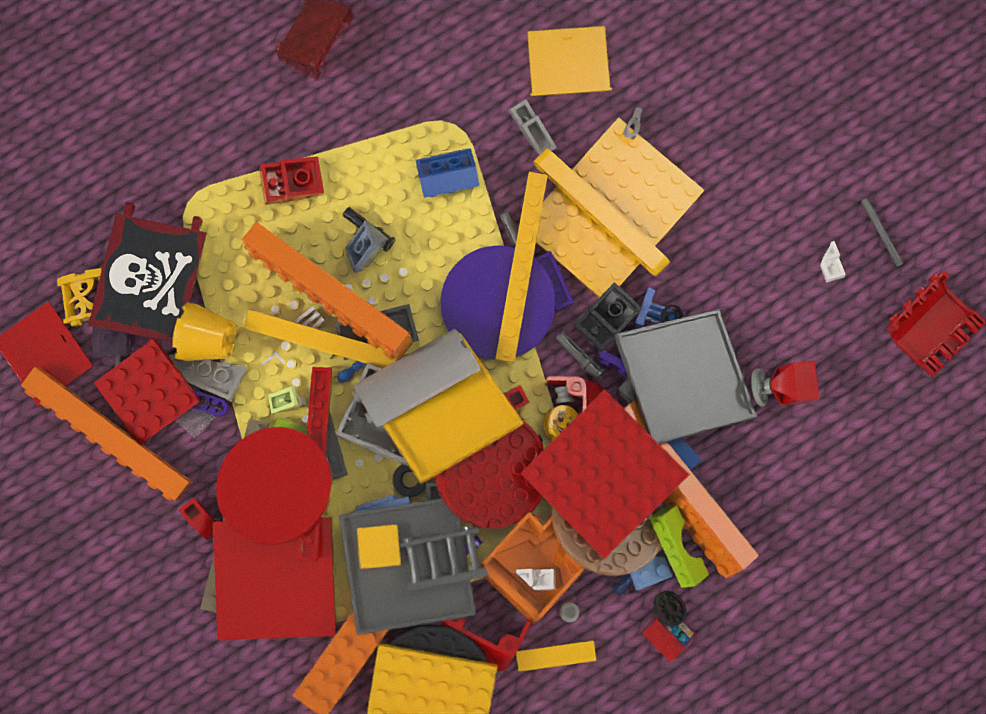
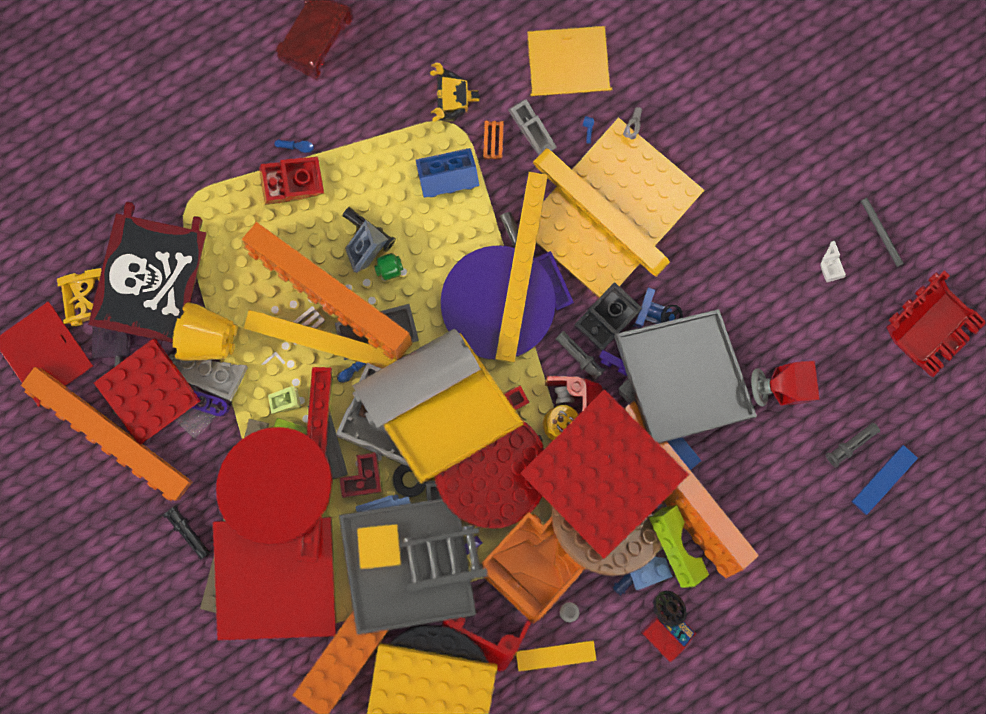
red slope [178,498,216,540] -> none
white slope [516,569,556,591] -> none
none -> black pin [163,505,211,560]
none -> blue piece [274,139,314,153]
none -> dark red brick [340,453,383,498]
none -> green head [374,253,403,281]
none -> torso [430,63,479,122]
none -> orange tile [483,121,504,159]
none -> blue hand [582,116,594,144]
none -> dark grey pin [826,422,880,468]
none -> blue tile [851,445,918,515]

